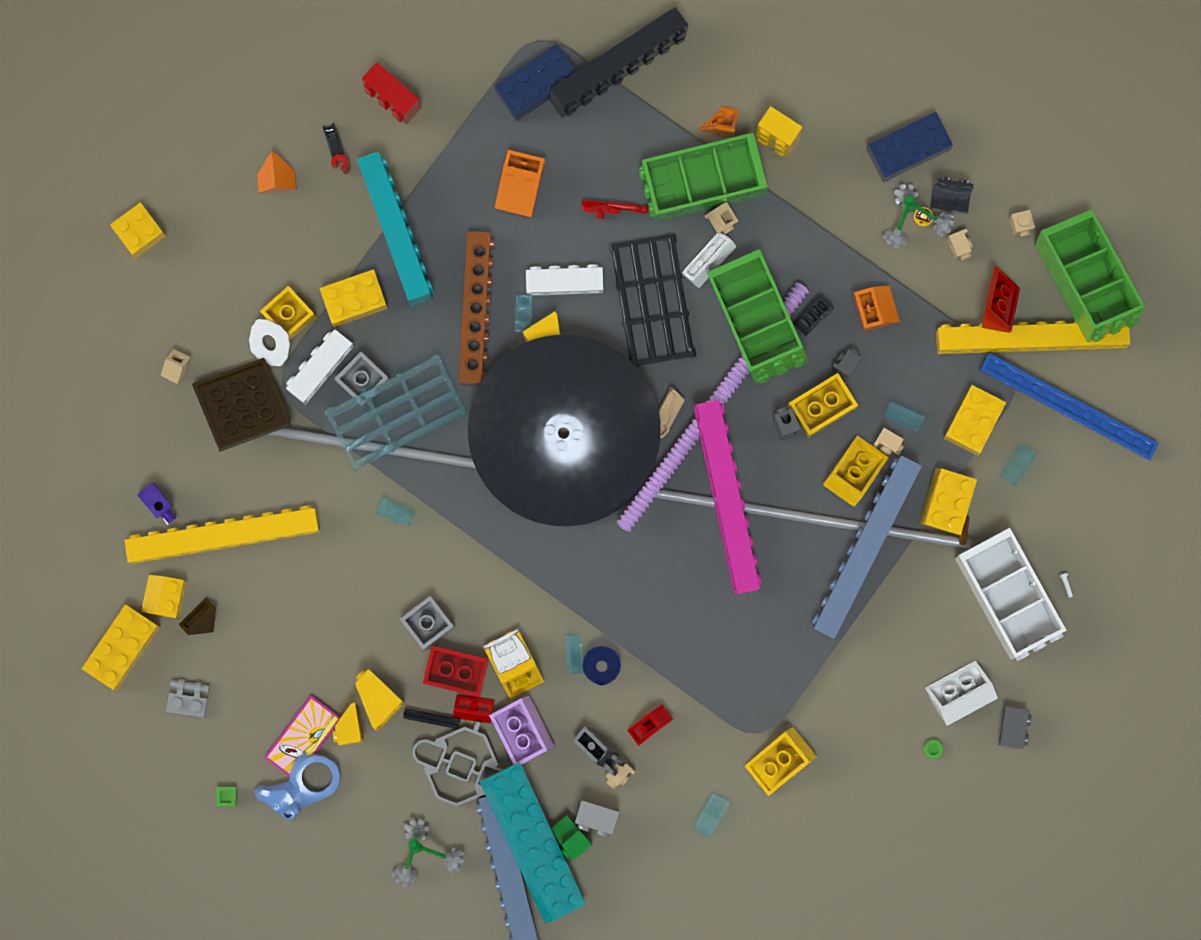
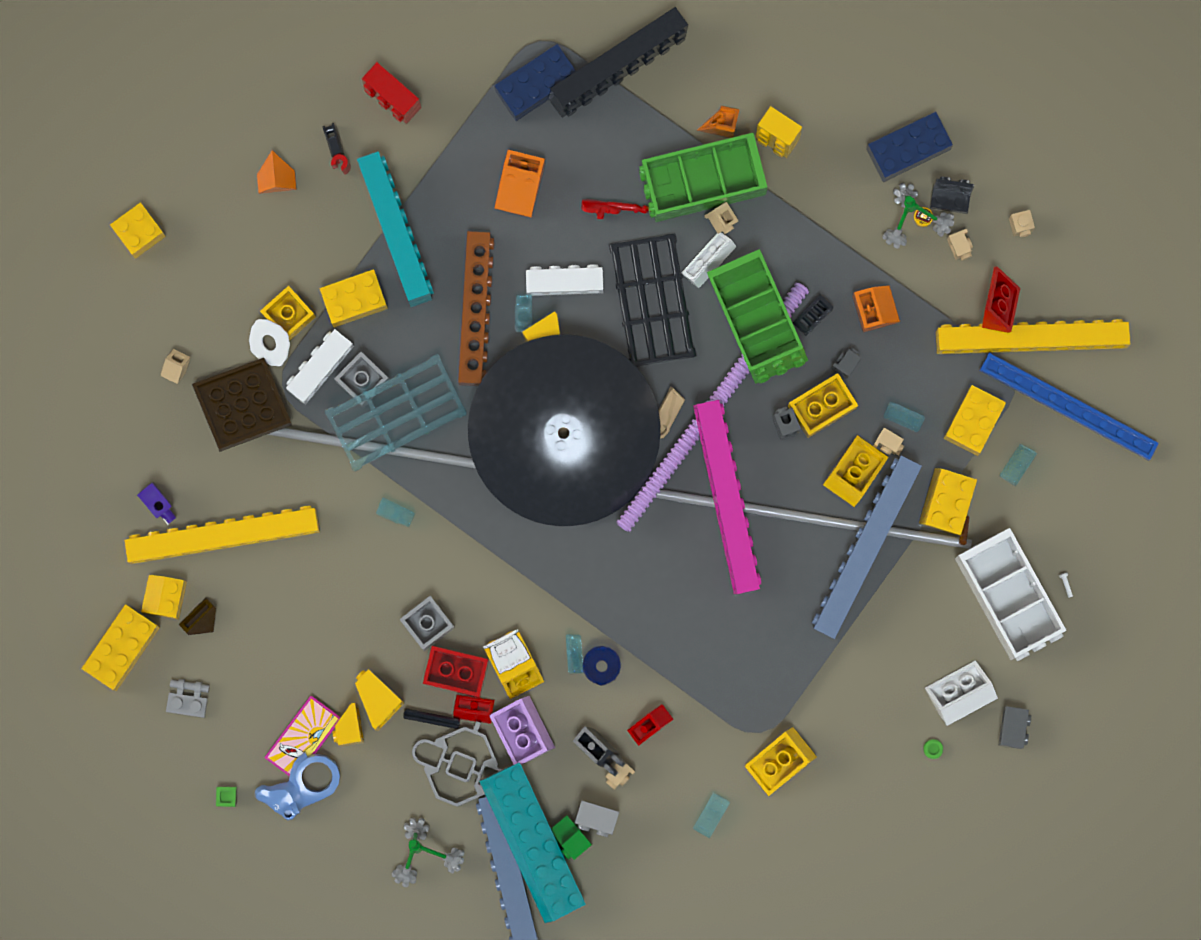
bright green container [1035,209,1145,343] -> none

